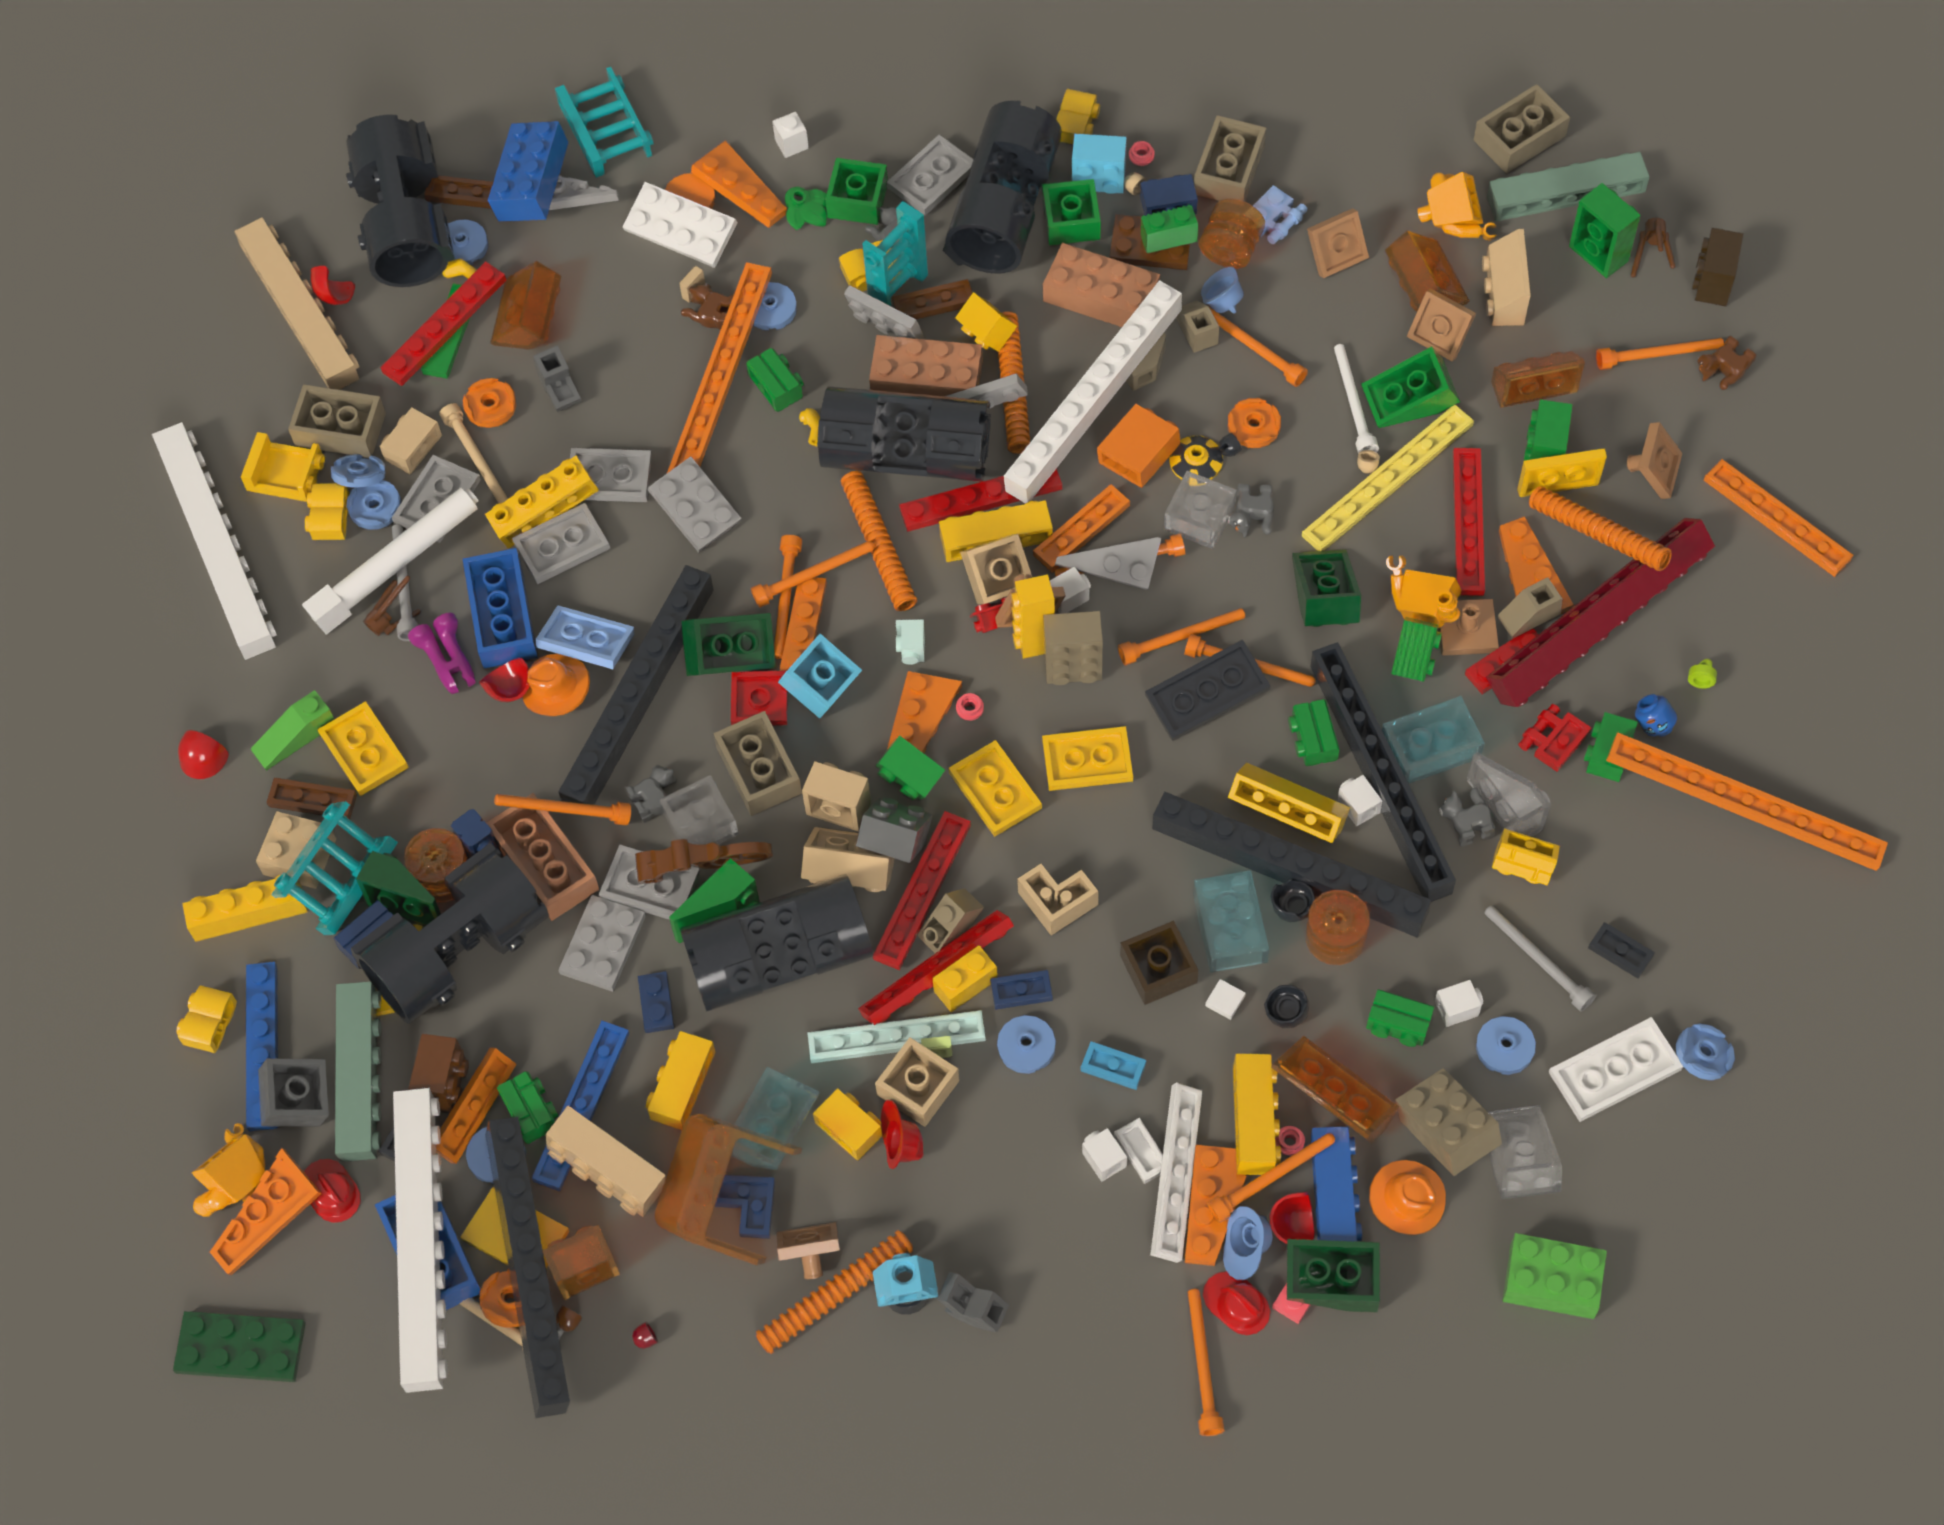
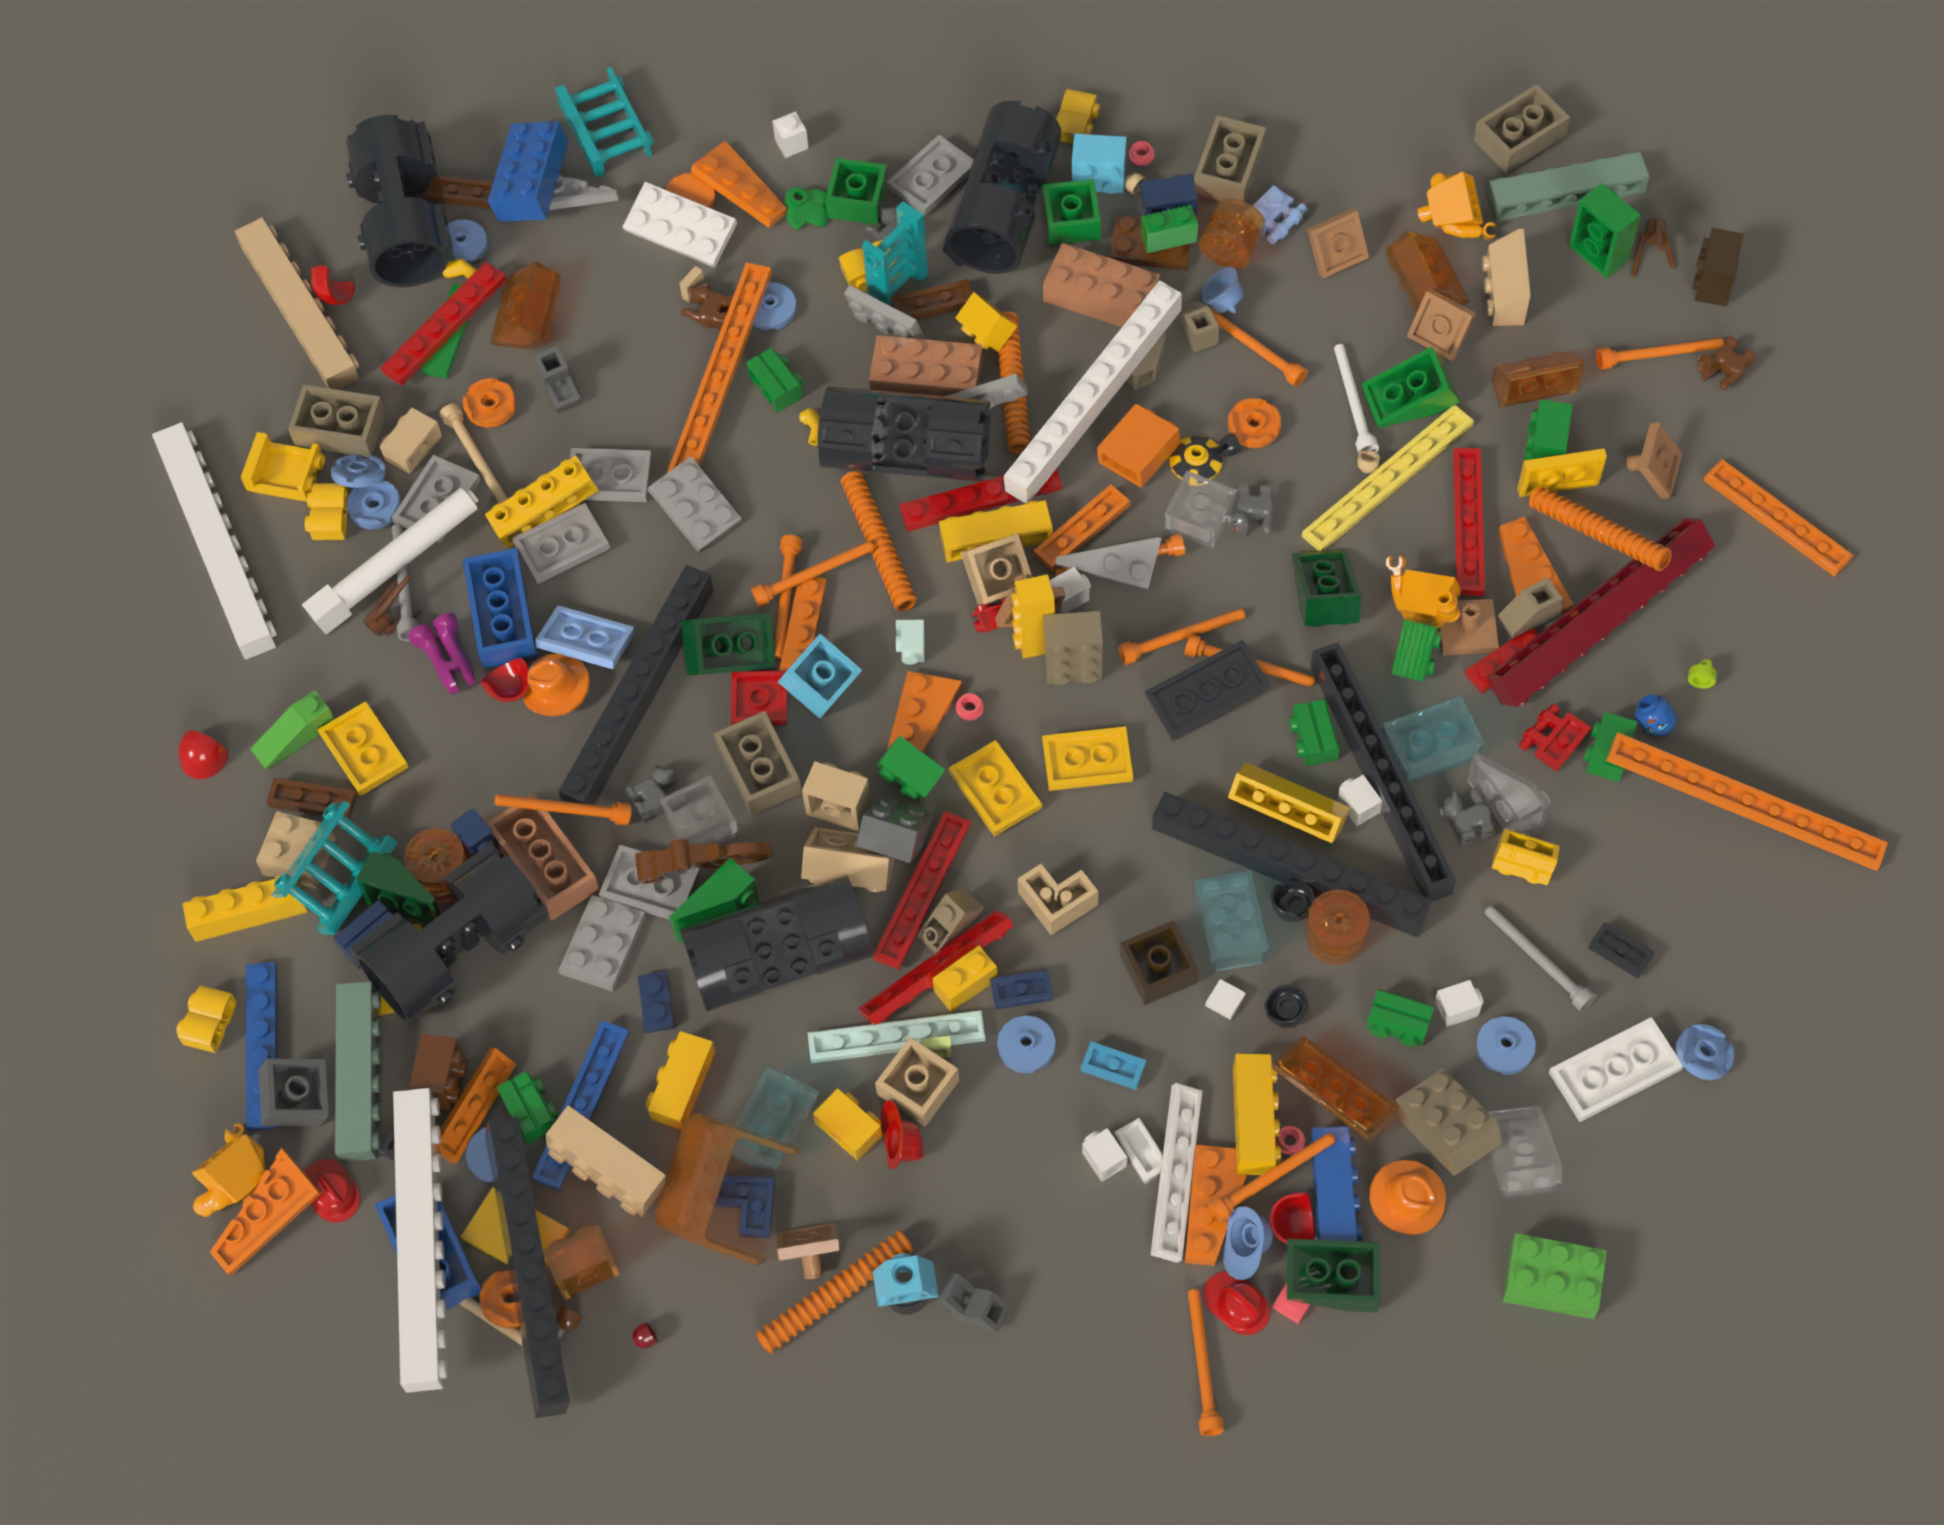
dark green plate [173,1311,306,1382] -> none

